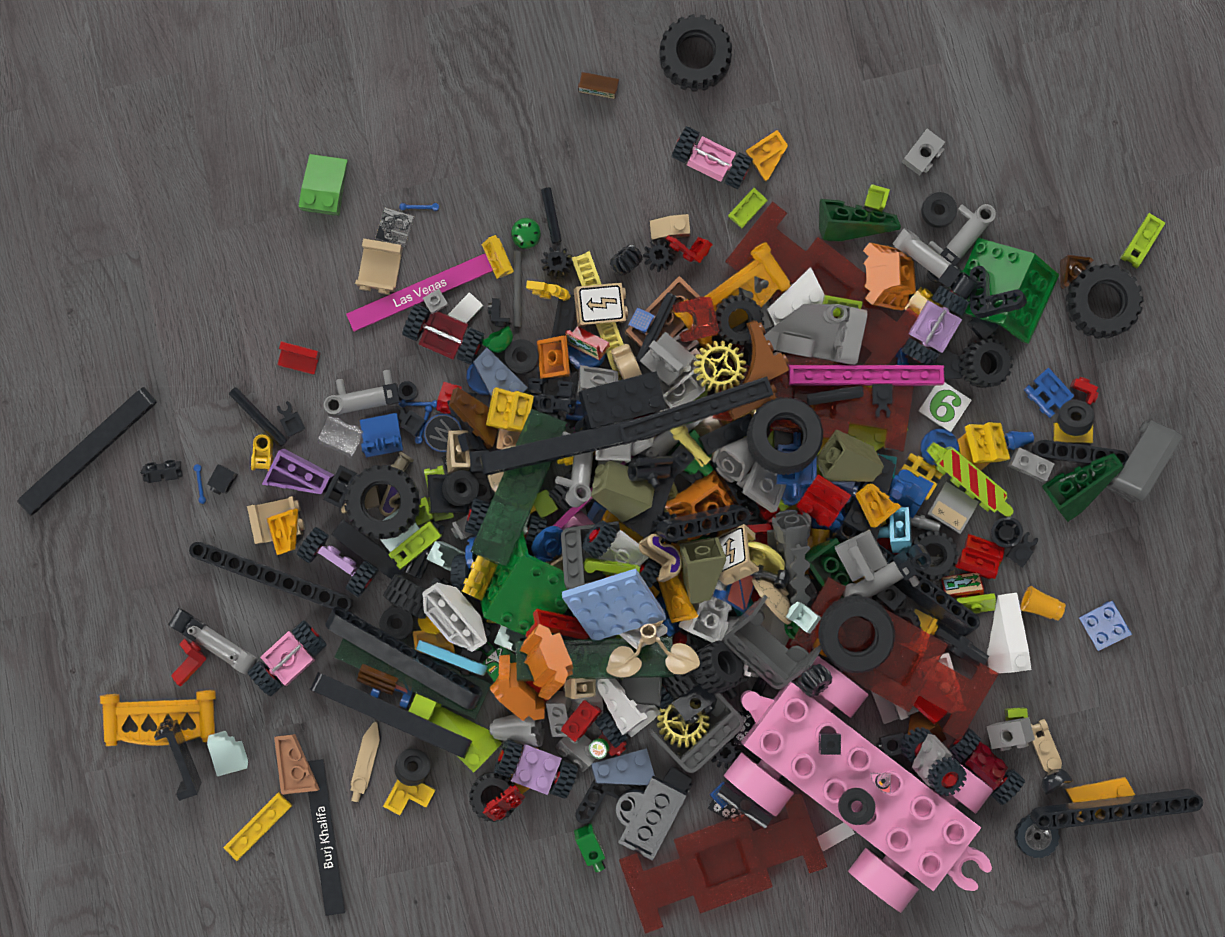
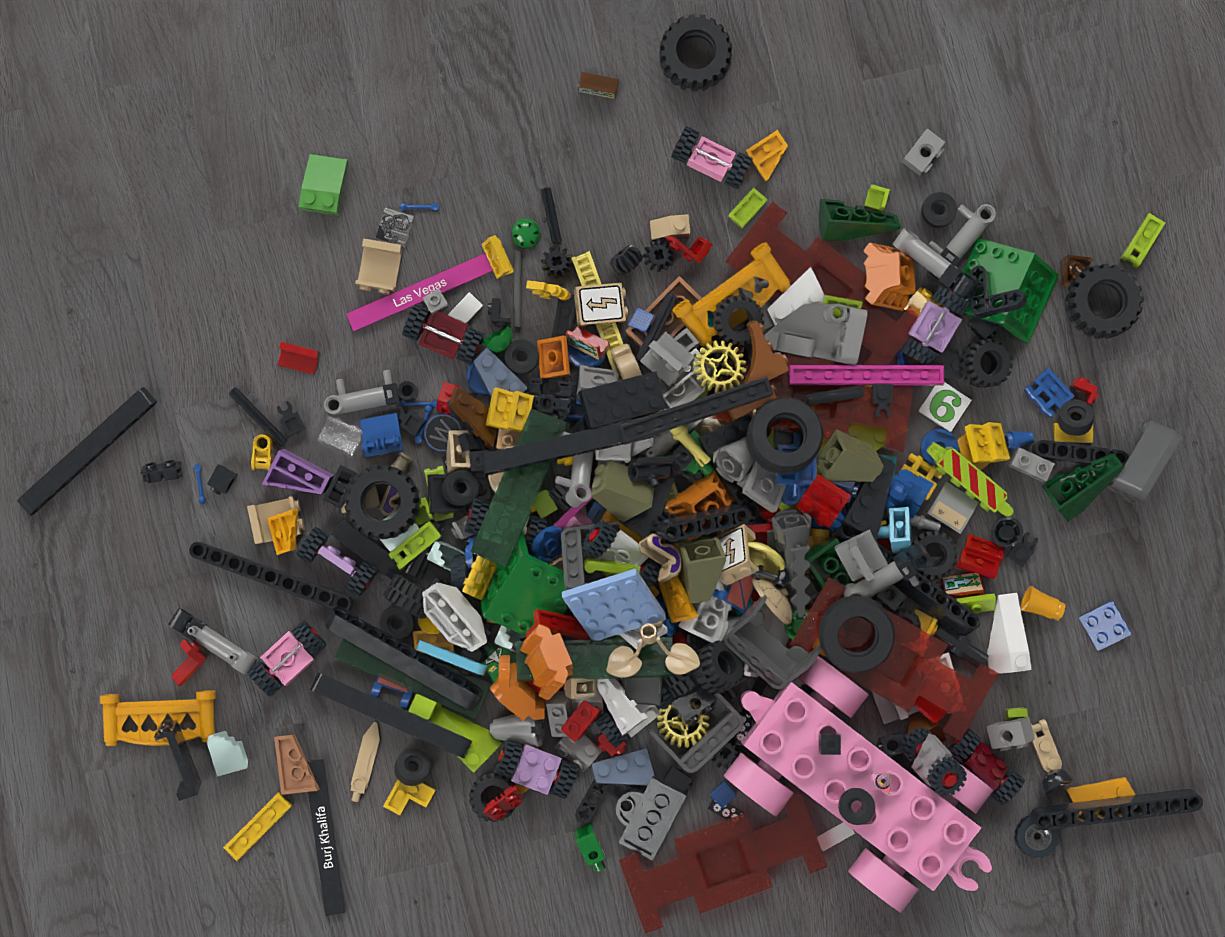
reddish brown tile [357,664,398,695] -> none
tile [589,738,609,759] -> none
clear red piece [672,296,719,342] -> none
black piece [717,781,774,829] -> none
light aqua bracket [786,601,821,634] -> none
black gear [798,664,832,697] -> none
light orange wing [855,484,901,527] -> none

